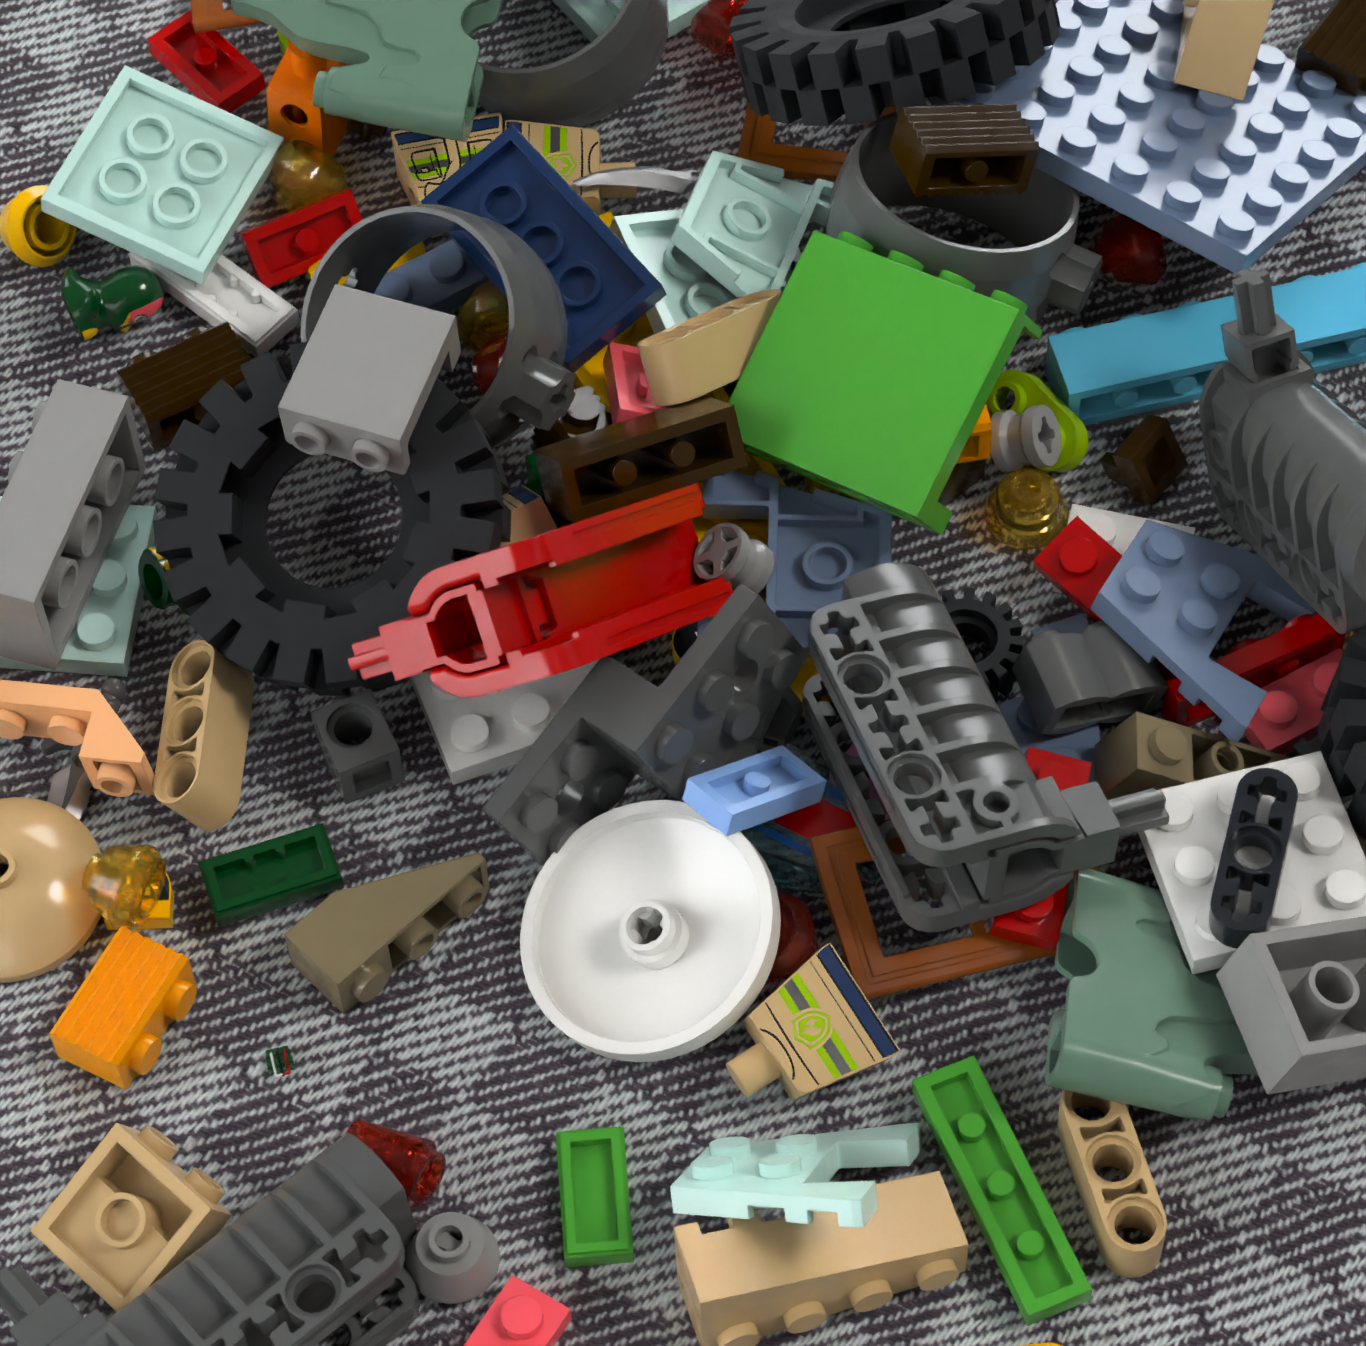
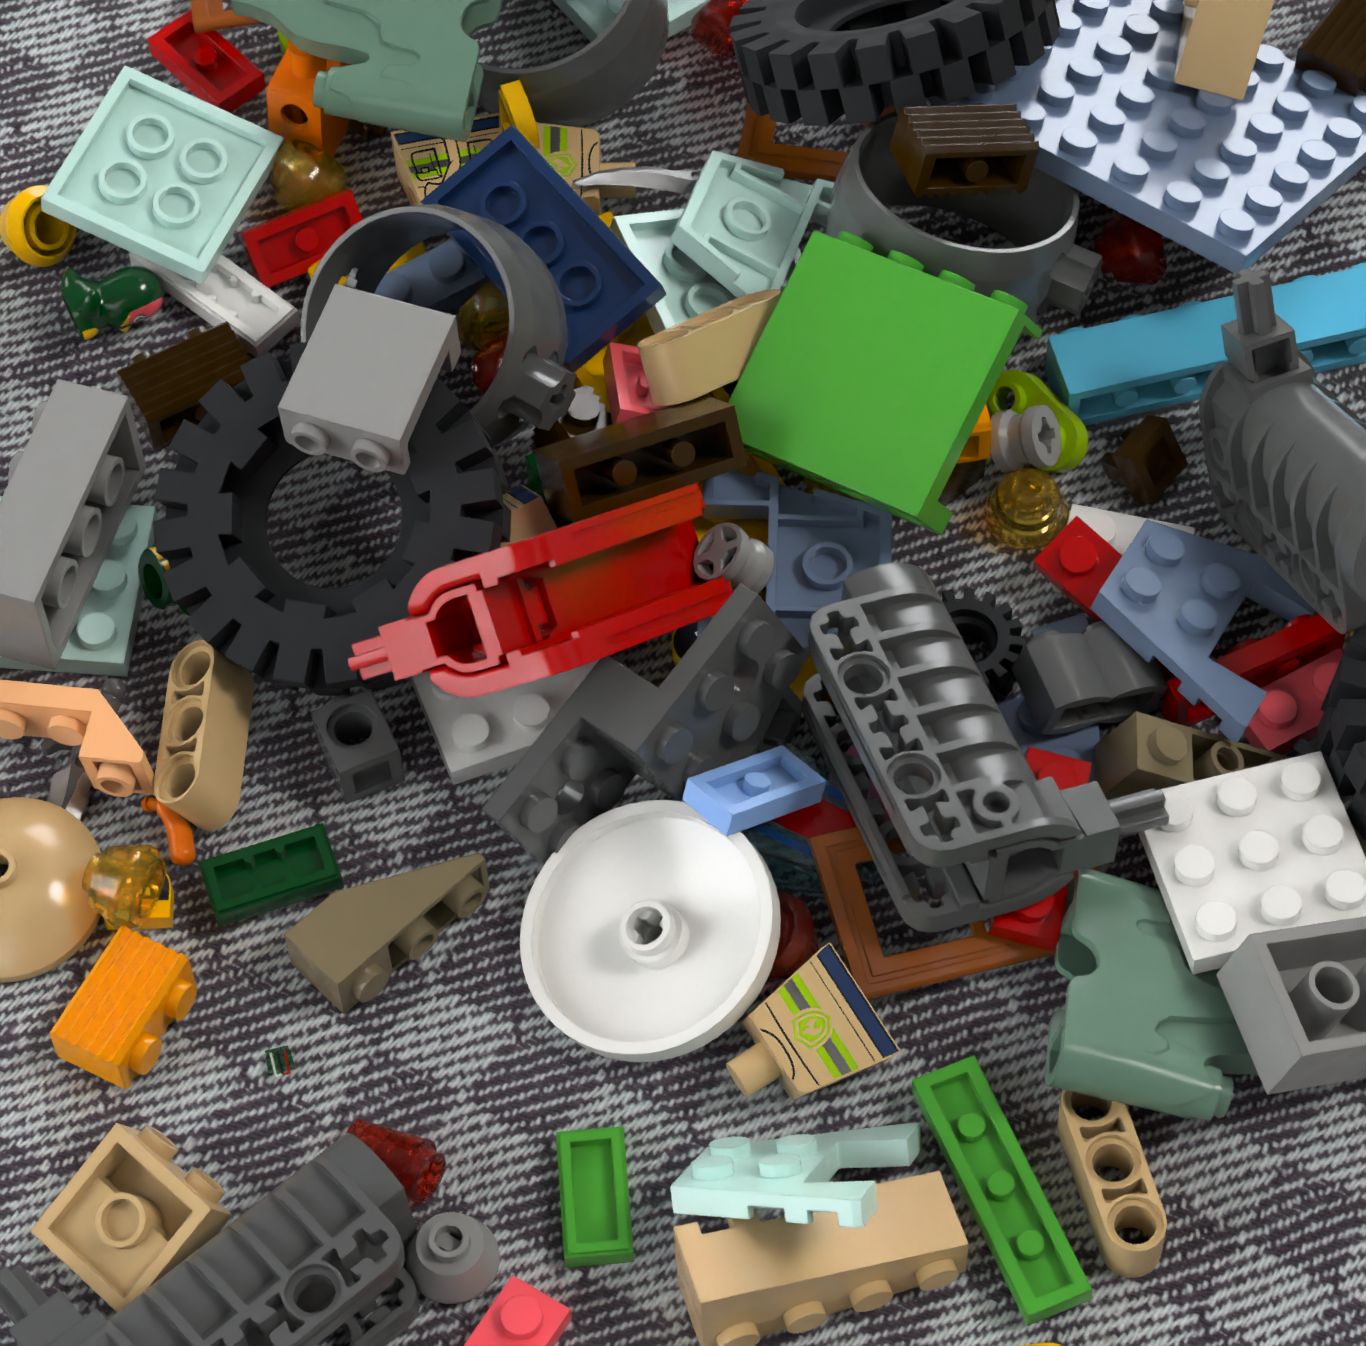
black beam [1209,768,1298,949] -> none
none -> orange piece [141,796,196,866]
none -> yellow tile [498,80,540,149]

